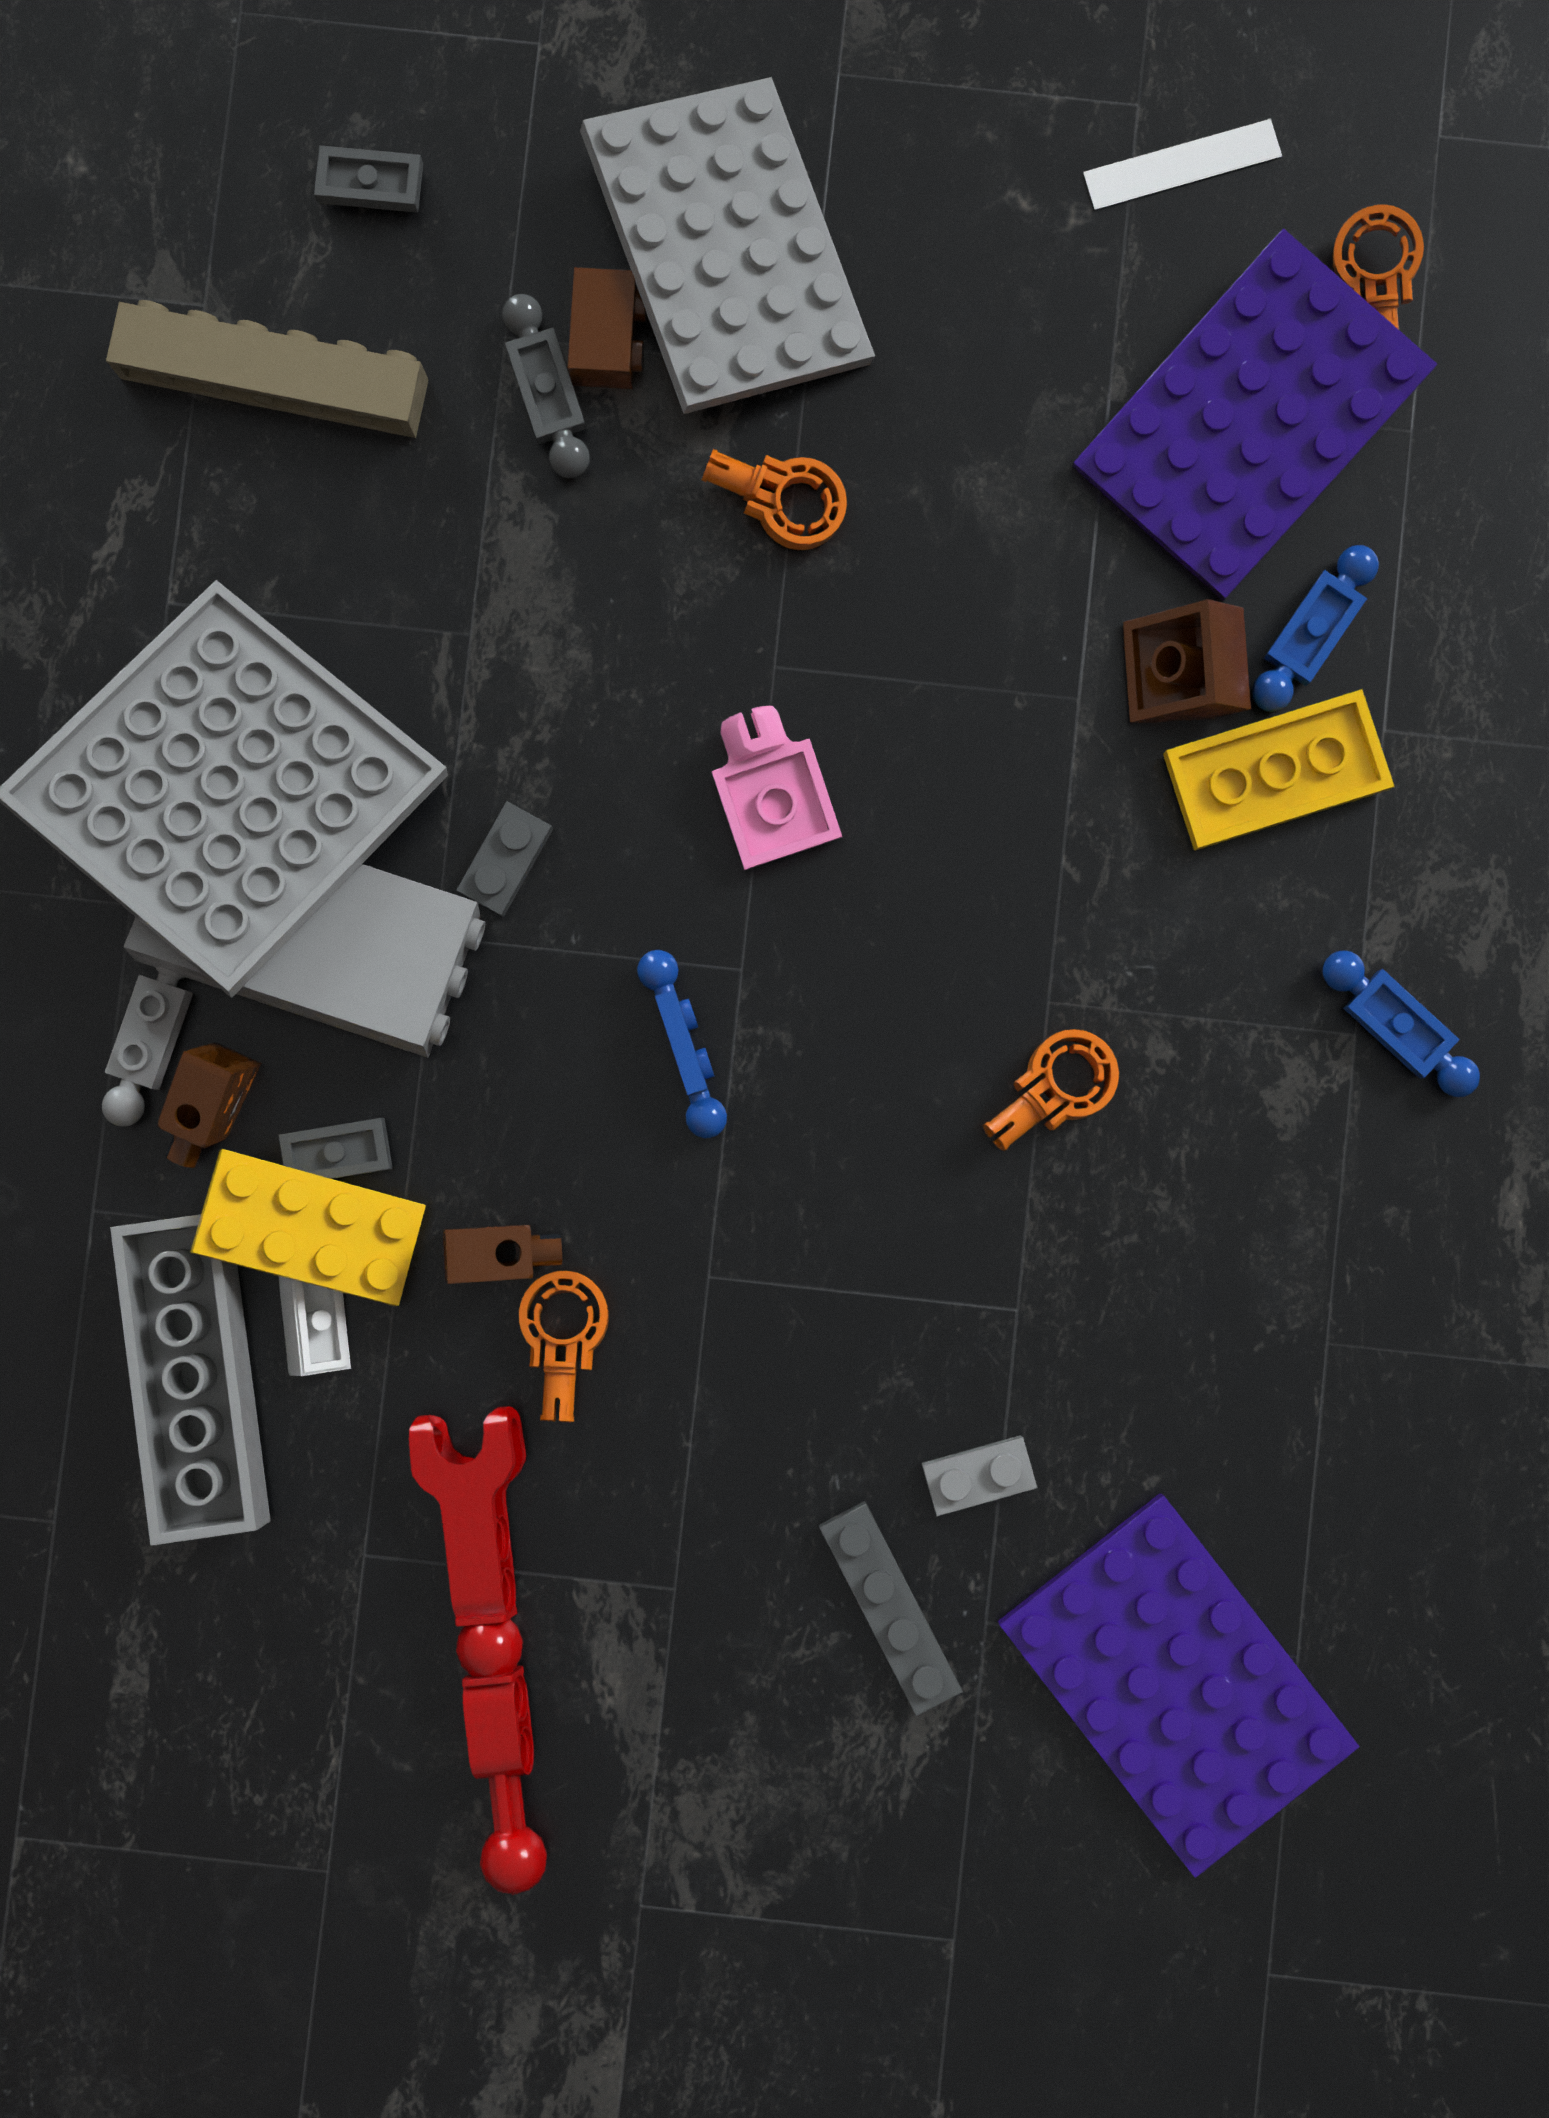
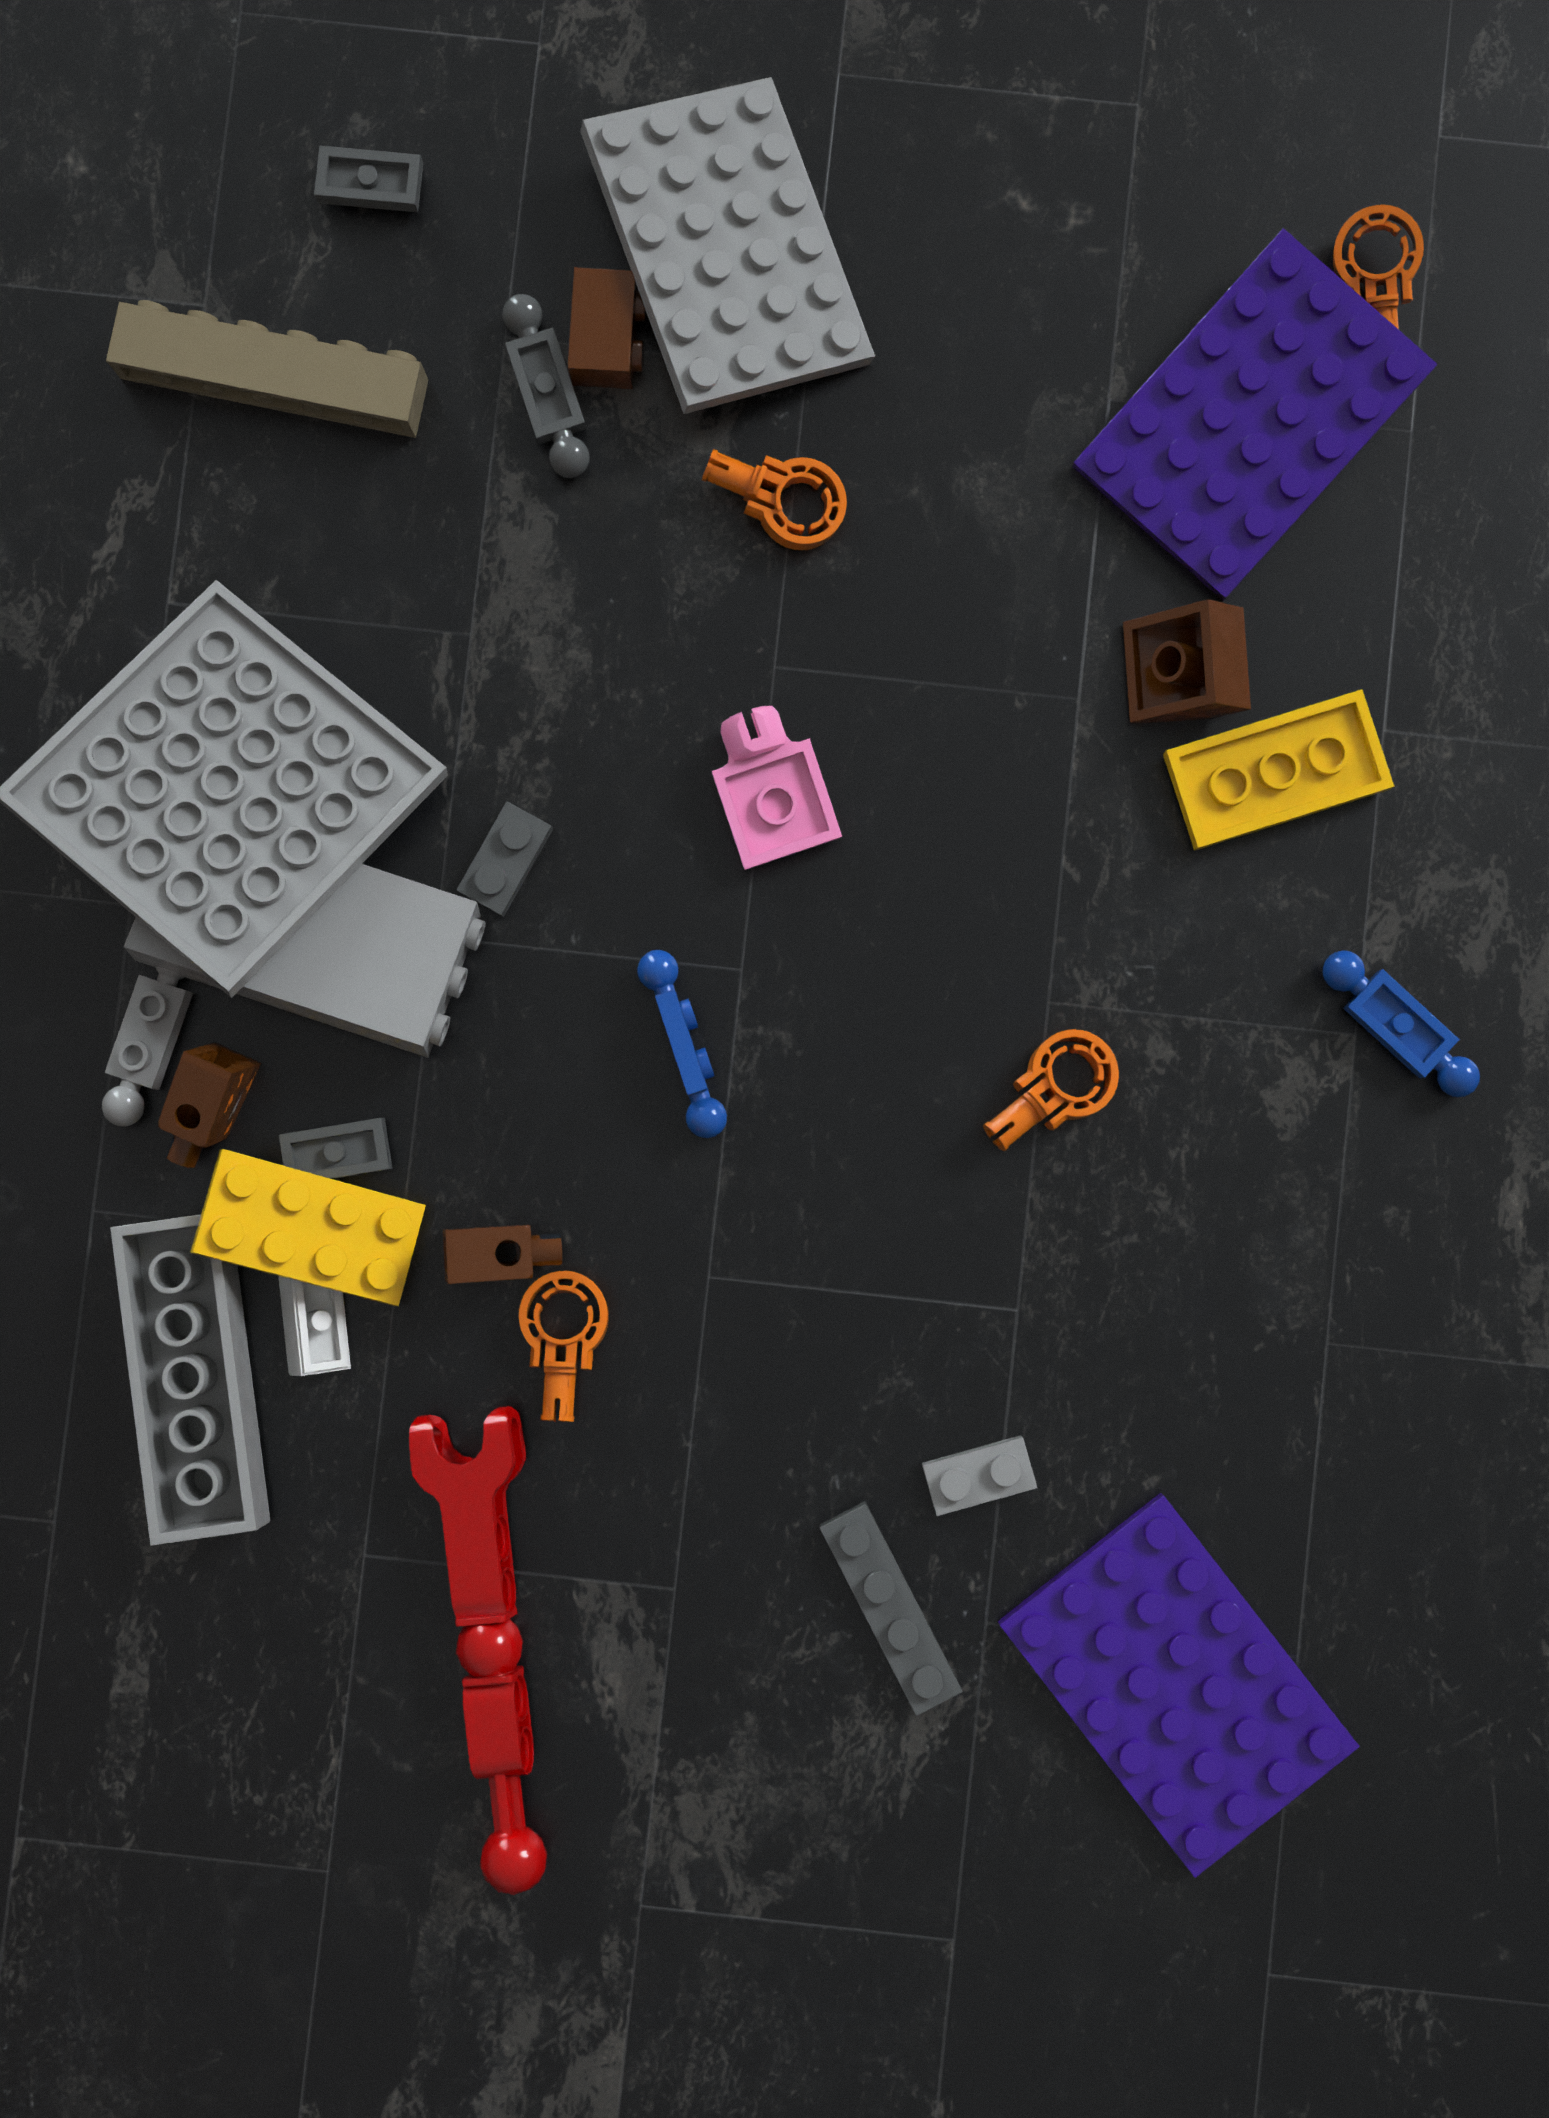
white sticker [1083,119,1282,210] -> none
blue plate [1252,545,1379,712] -> none

